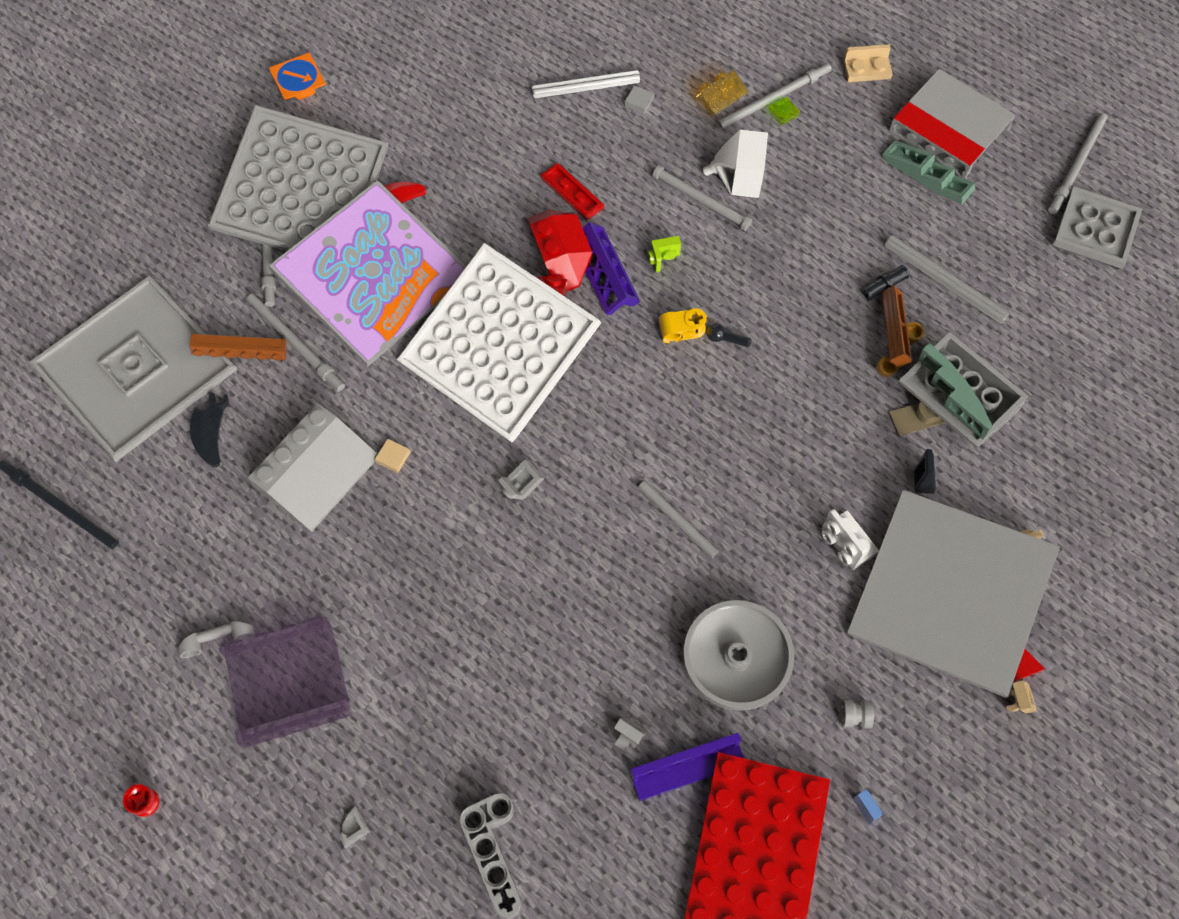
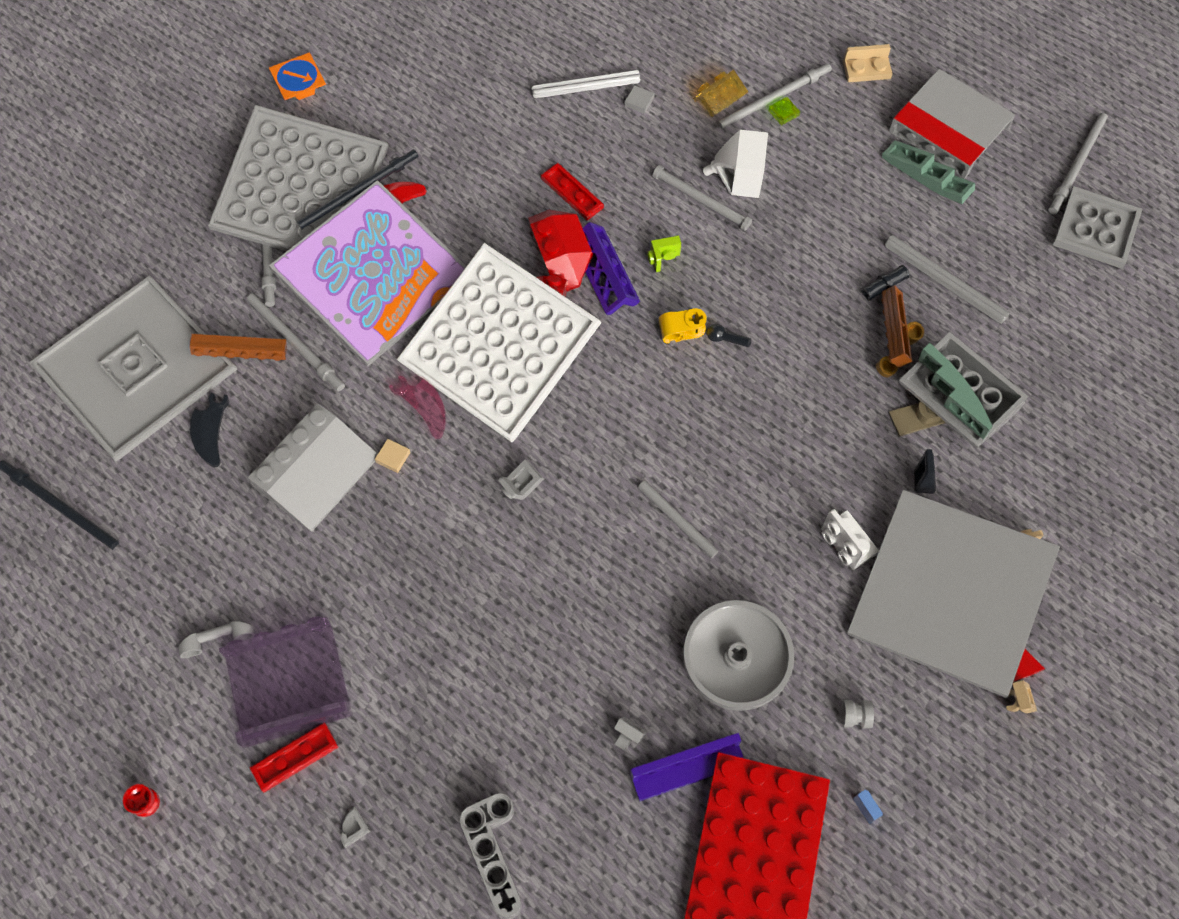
none -> red tile [249,722,339,793]
none -> black bar [296,149,419,230]
none -> clear pink piece [389,376,446,439]

